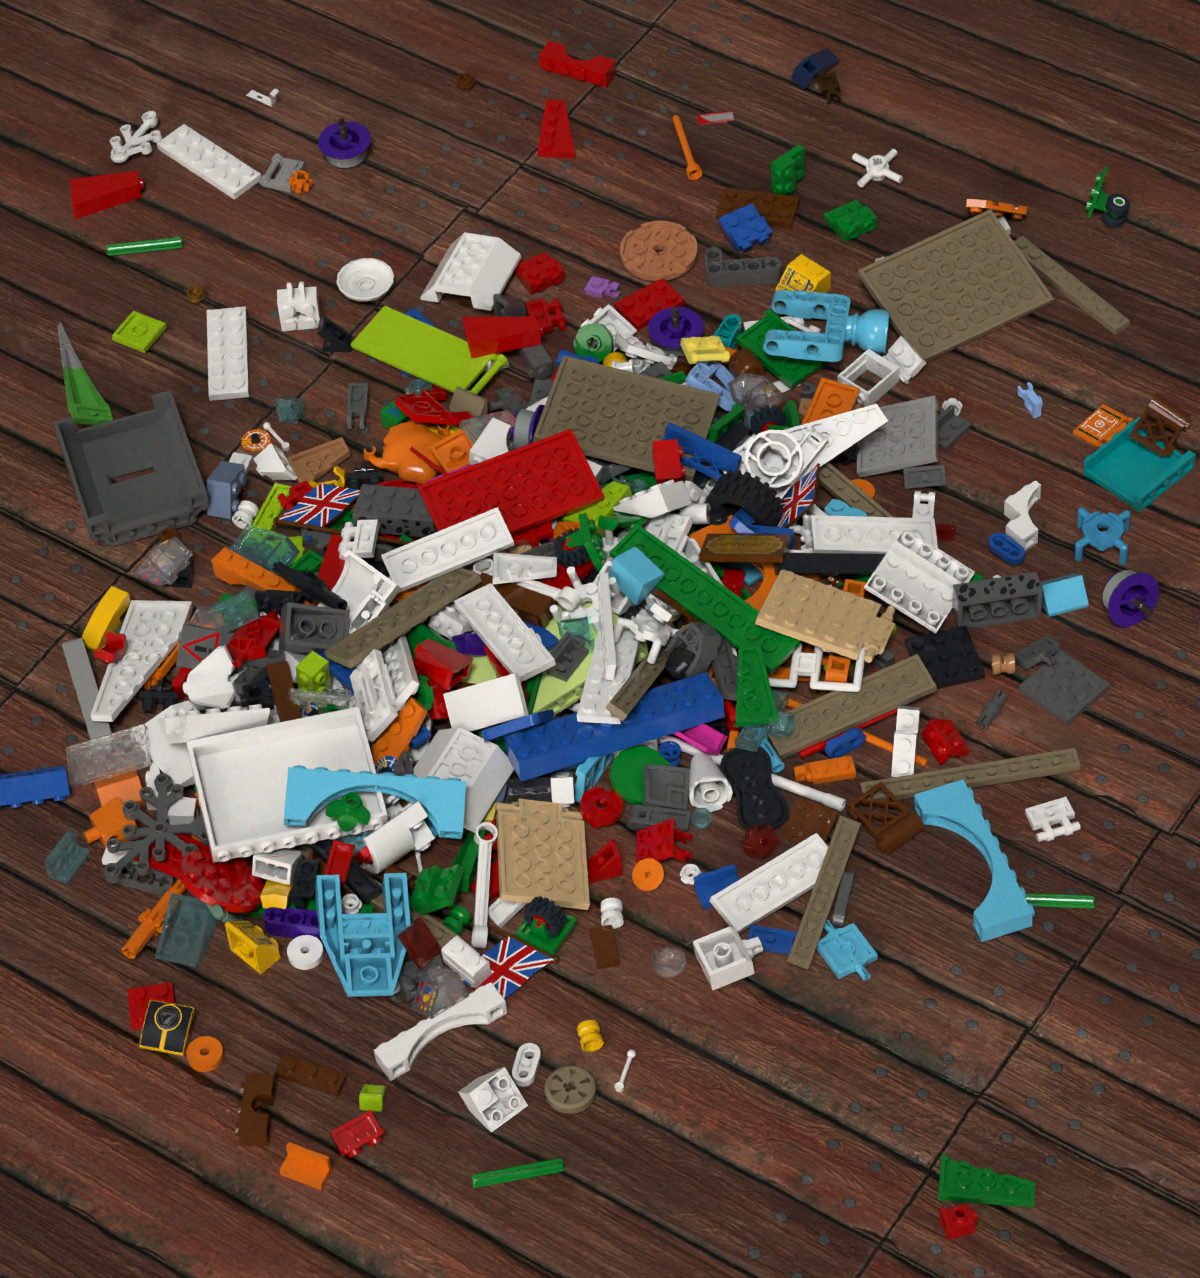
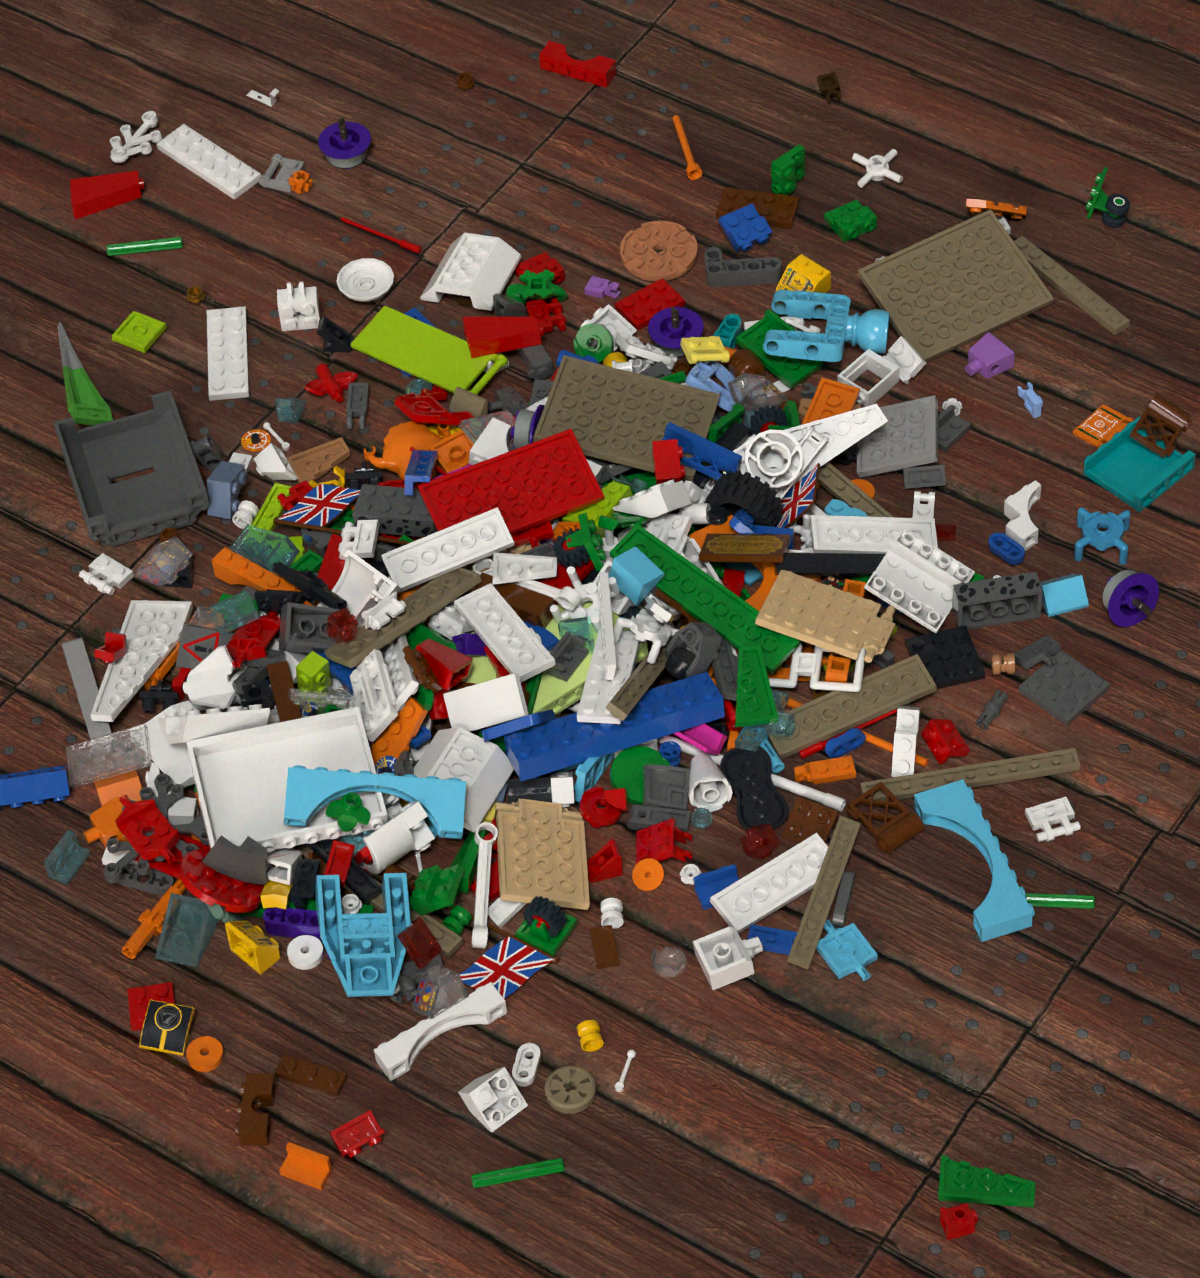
yellow slope [82,586,131,651] -> none
lime slope [359,1084,386,1112] -> none
green brick [380,401,412,430] -> none
white brick [441,935,491,988] -> none
red wing [537,100,575,158] -> none
sticker [697,111,734,125] -> none
dark blue slope [791,48,840,90] -> none
none -> white plate [79,553,134,595]
none -> red plate [115,795,180,863]
none -> dark grey piece [189,434,222,471]
none -> dark grey slope [202,835,269,885]
none -> red plant [304,363,358,403]
none -> clear red brick [326,607,358,644]
none -> red piece [340,217,422,254]
none -> white hinge [364,591,406,630]
none -> reddish brown plate [402,646,443,693]
none -> blue fence [404,450,438,495]
none -> green animal [506,269,568,304]
none -> red tile [604,788,628,811]
none -> medium lavender torso [965,332,1015,378]

